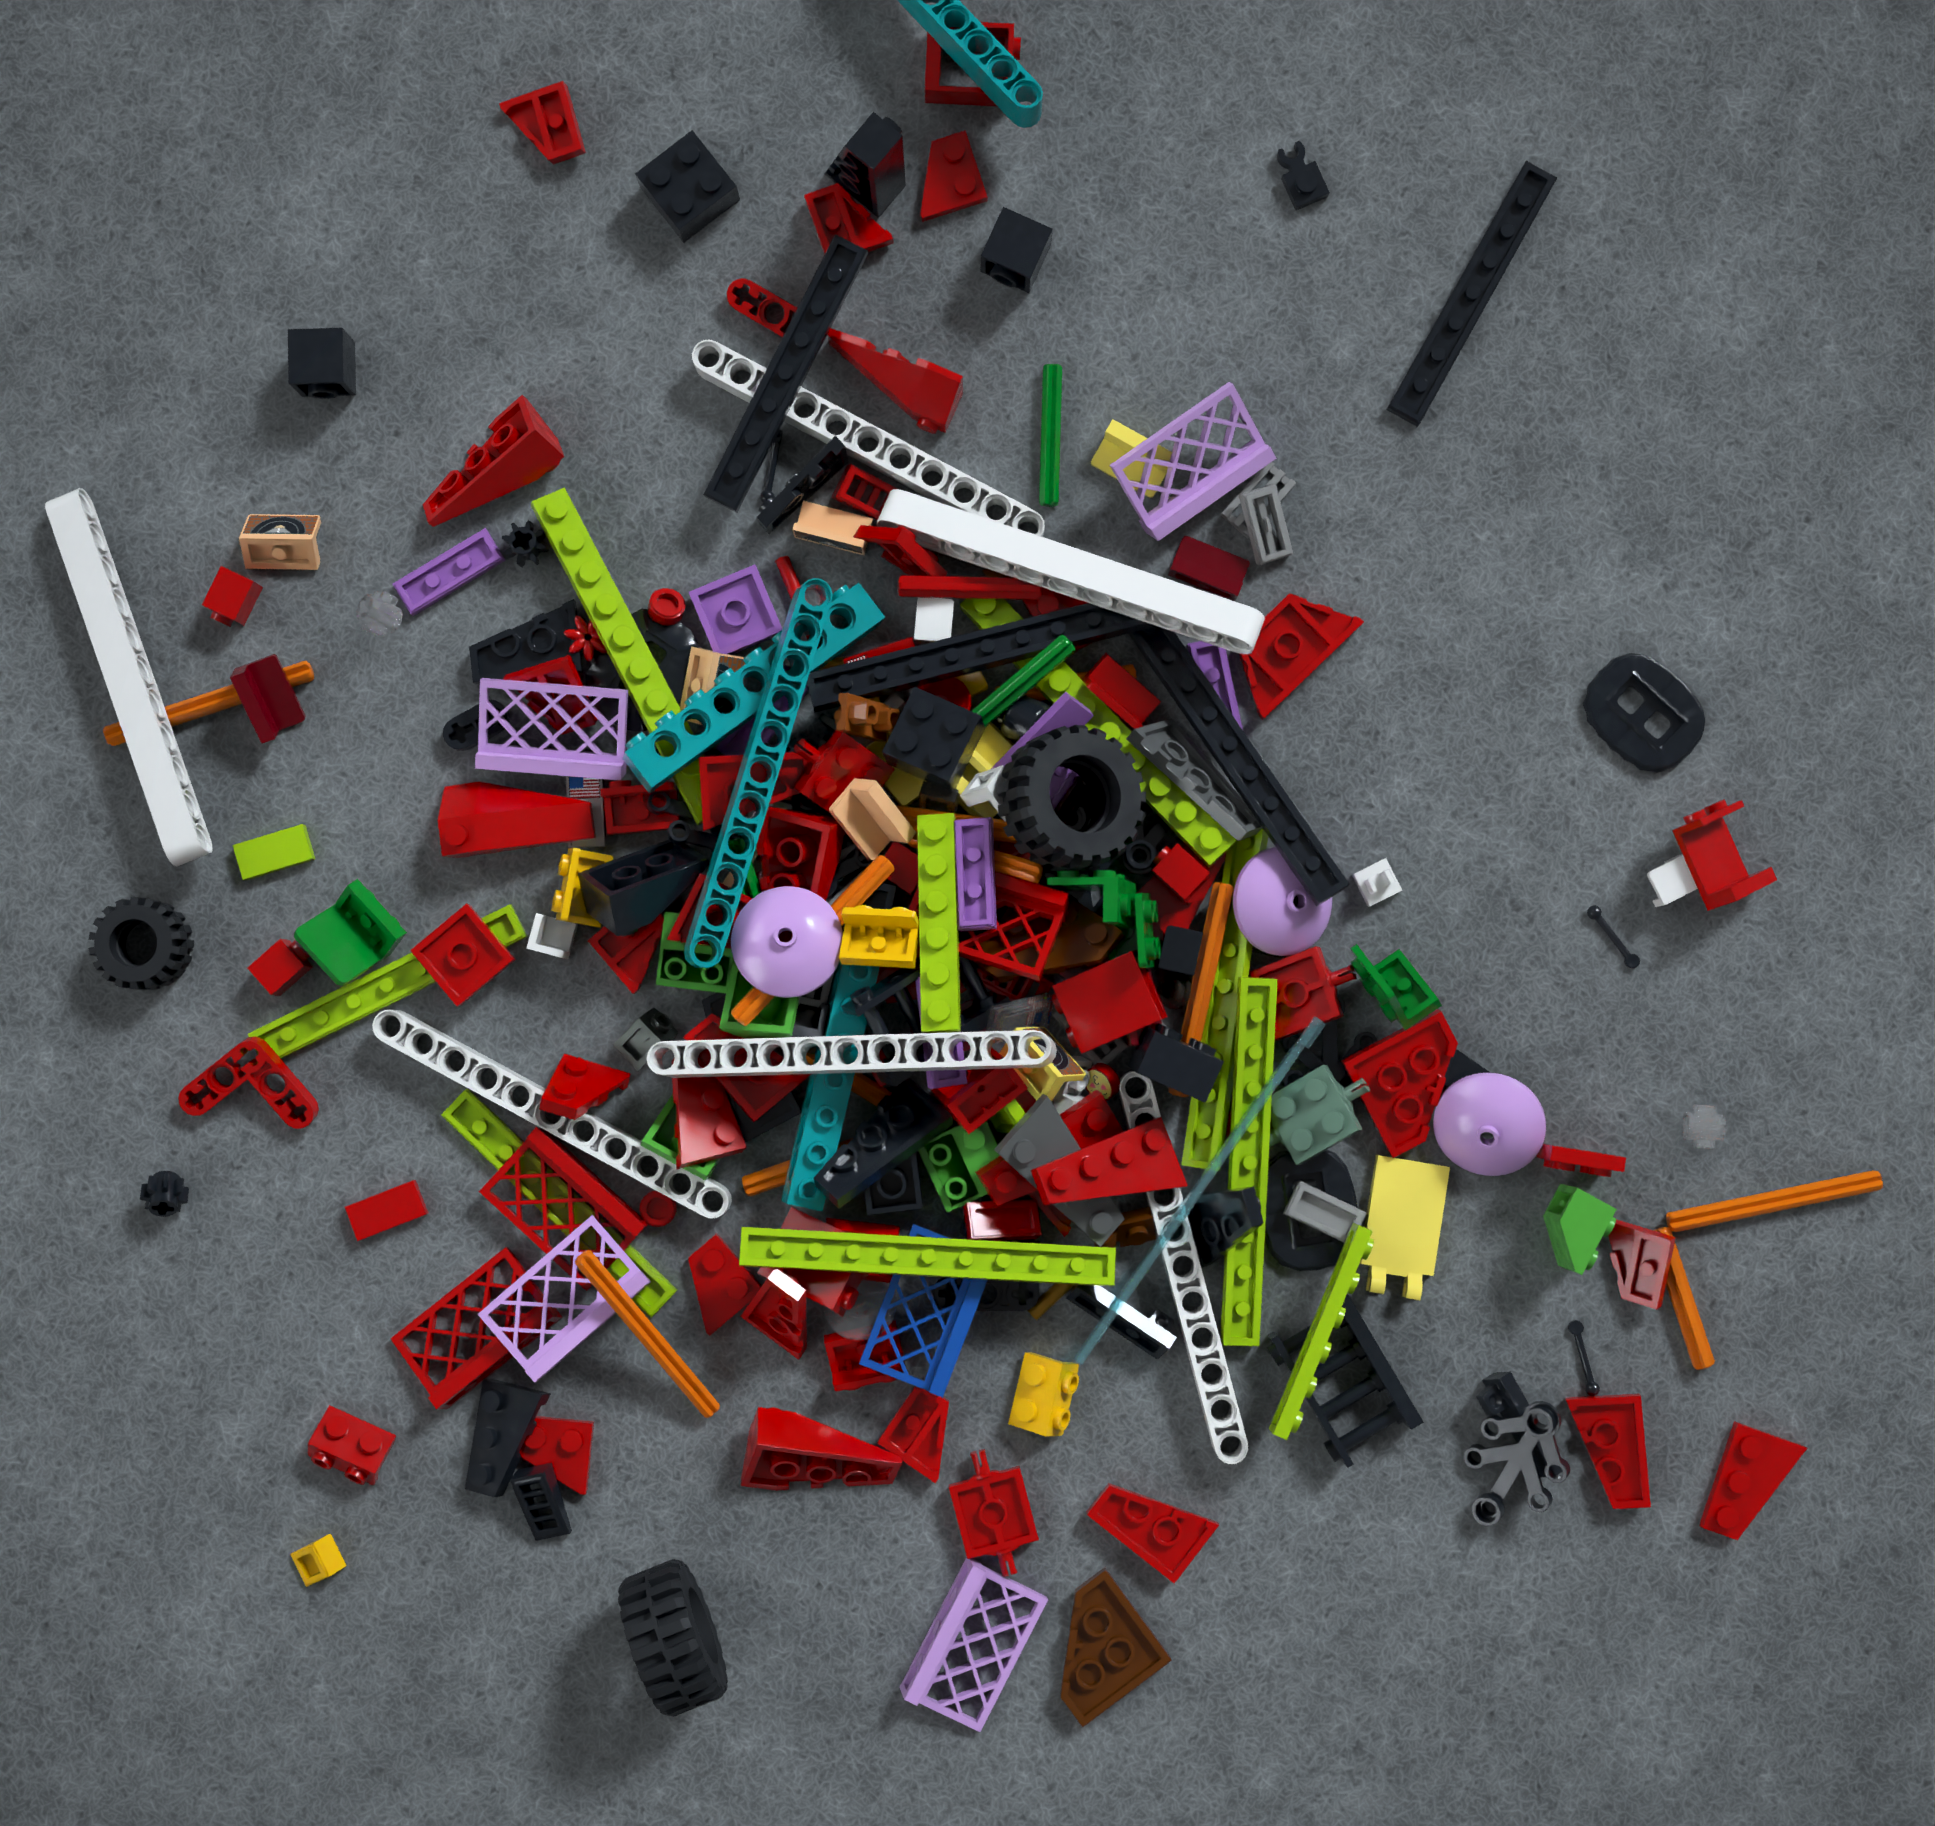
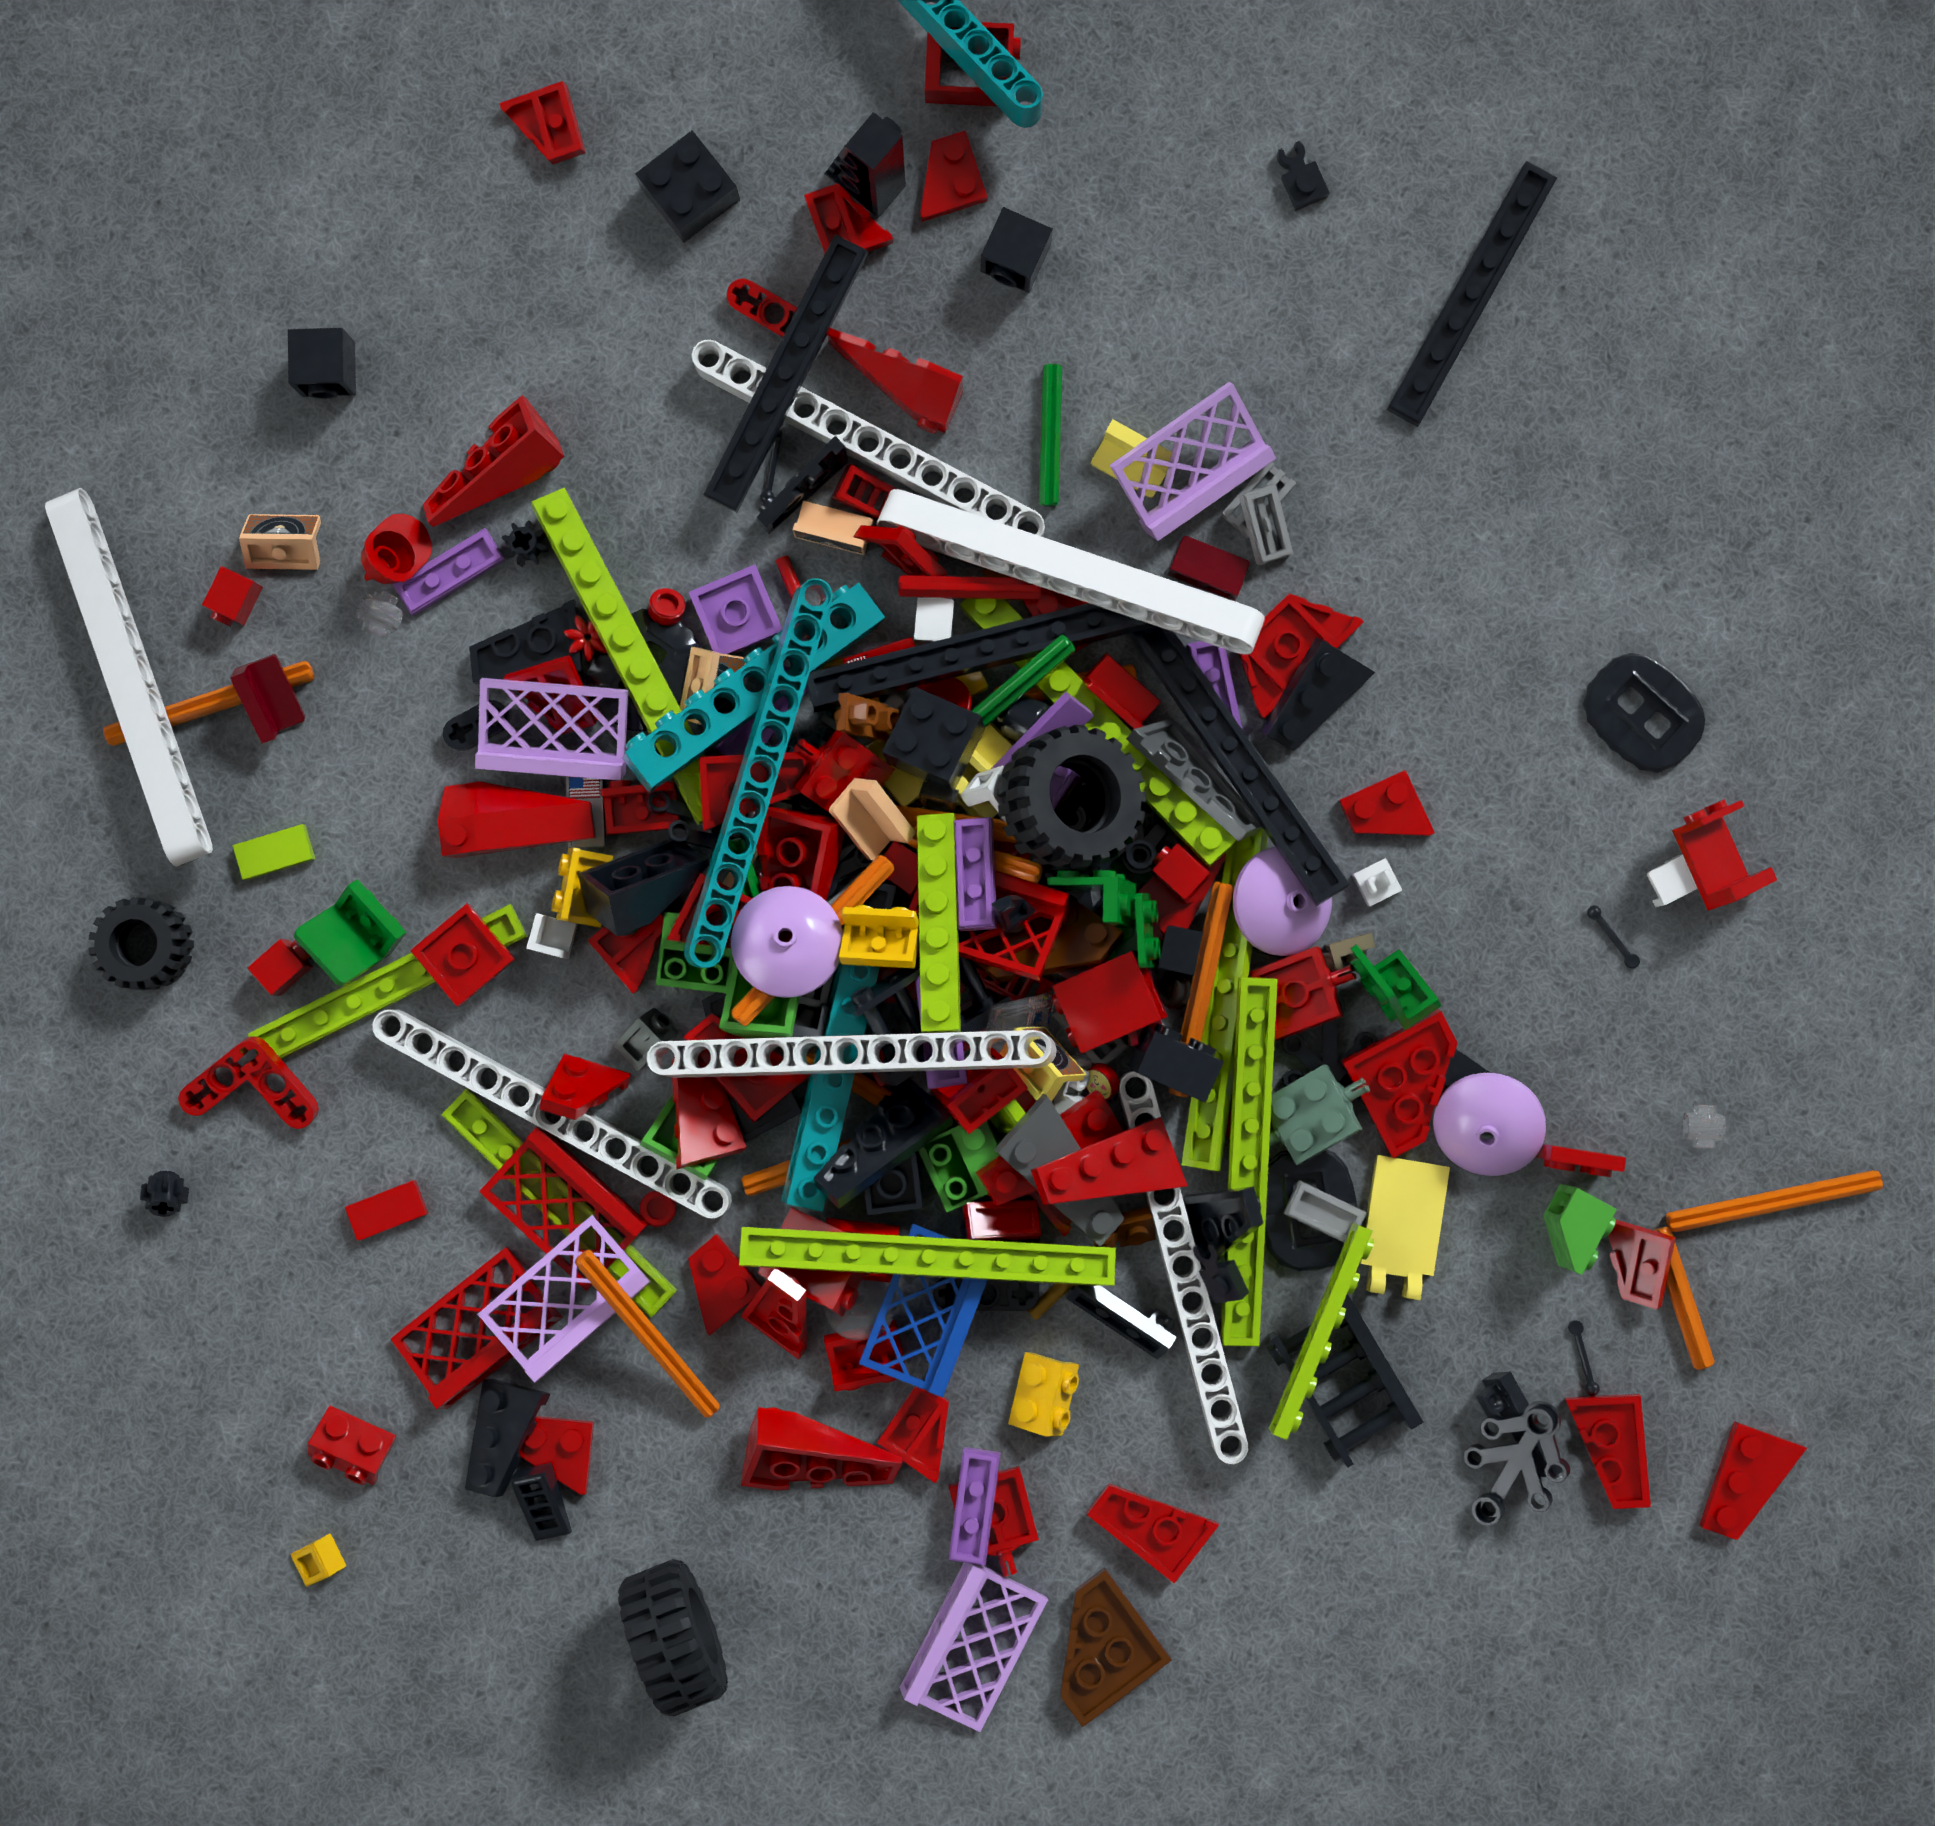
clear light blue piece [1073,1016,1326,1365] -> none
none -> red piece [361,513,432,584]
none -> medium lavender tile [948,1447,1001,1566]
none -> black tile [991,895,1036,933]
none -> black plate [1193,1238,1249,1304]
none -> black wing [1260,637,1375,751]
none -> dark tan bracket [1323,933,1375,972]
none -> red wing [1338,770,1435,836]

